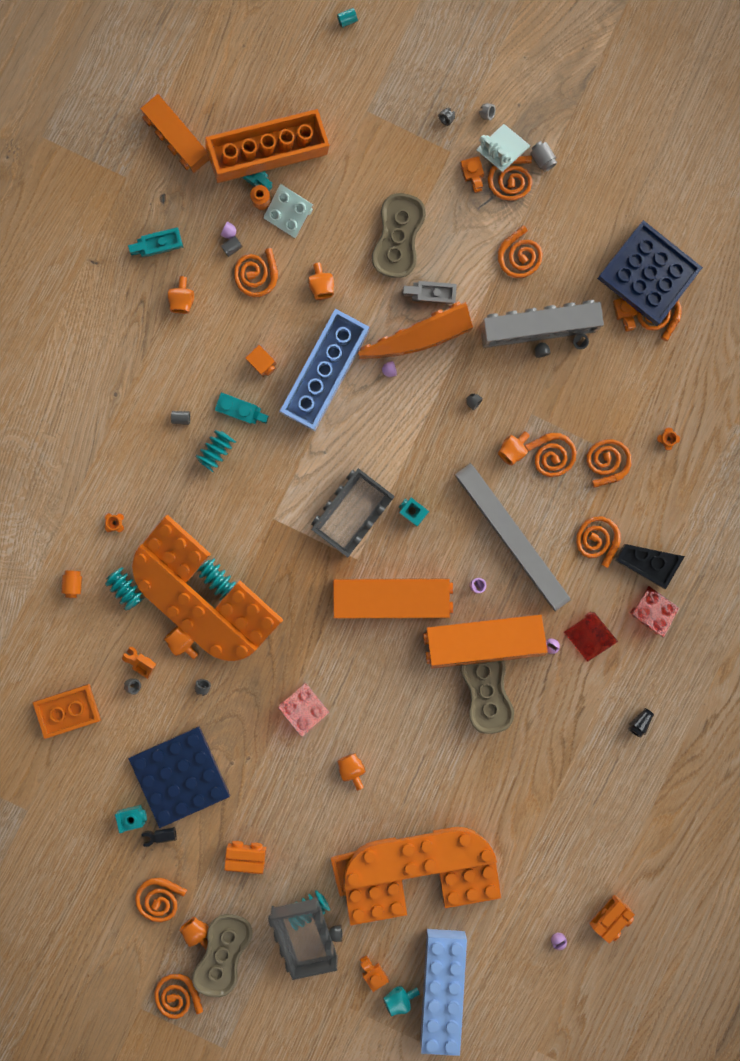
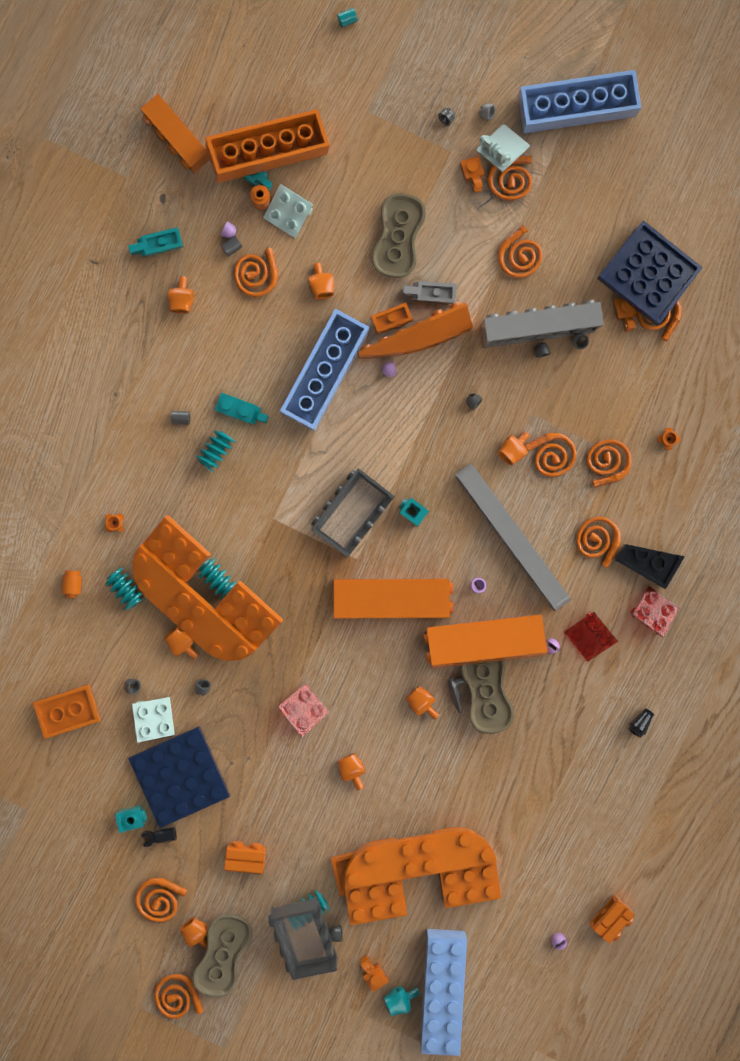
orange plate [122,647,156,679] -> none
orange brick [246,345,276,377] -> none
light grey brick [530,141,557,172] -> none
none -> light aqua hinge [132,697,175,742]
none -> orange plate [370,302,413,335]
none -> orange piece [405,685,439,720]
none -> dark grey bar [448,676,465,713]
none -> light blue brick [517,70,641,134]

